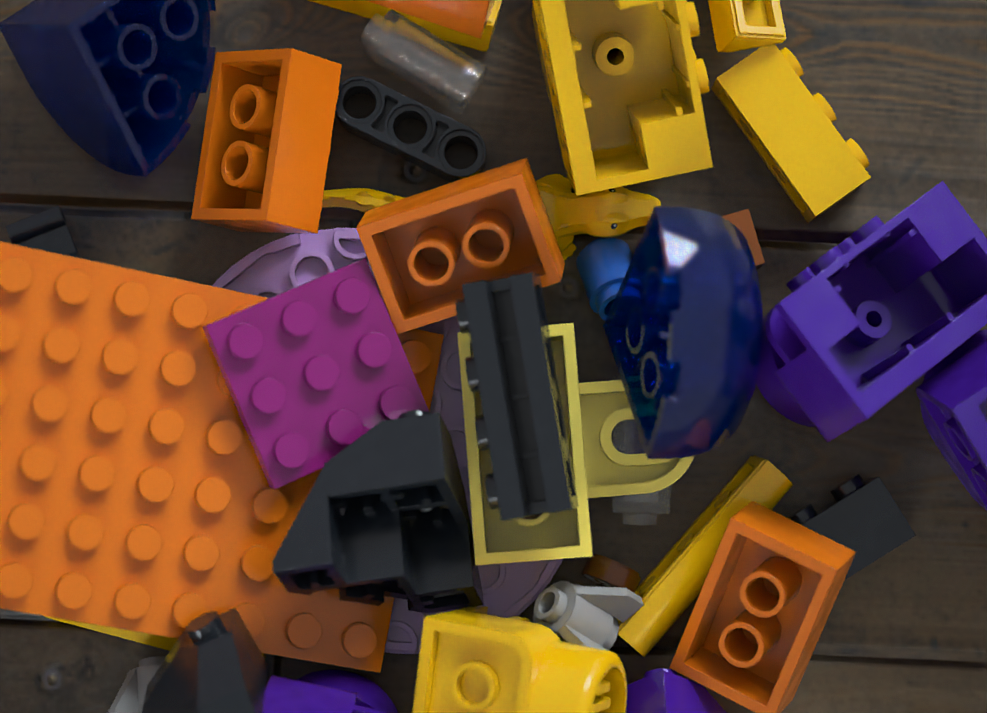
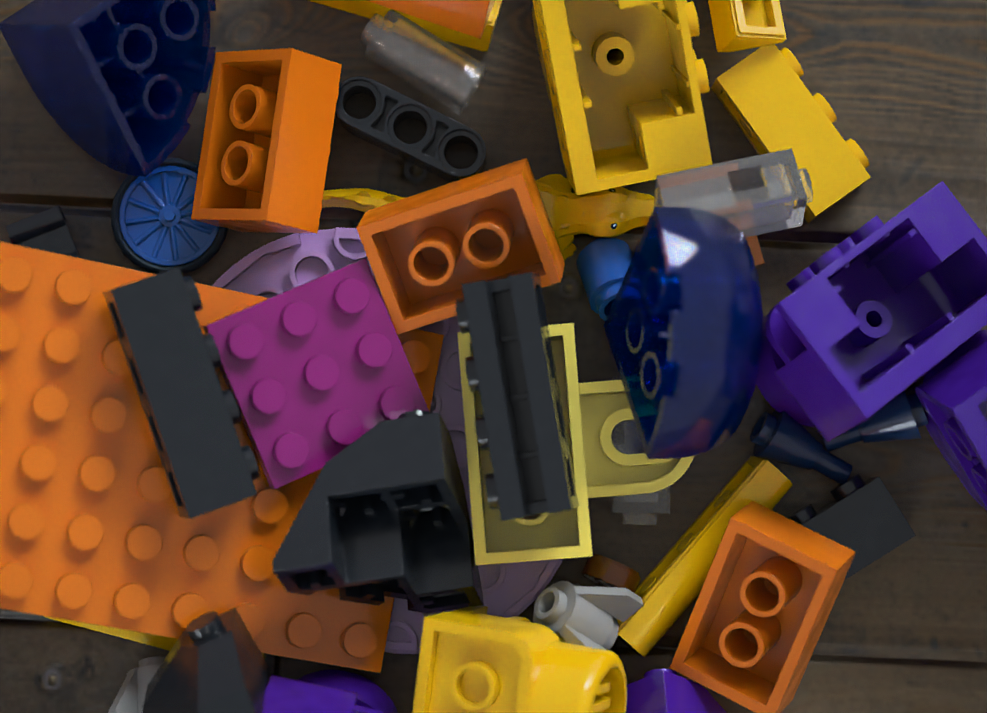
none -> black brick [103,267,260,519]
none -> blue wheel [111,158,228,274]
none -> clear brick [654,148,813,253]
none -> dark blue cone [750,410,853,484]
none -> dark blue cone [823,390,928,452]

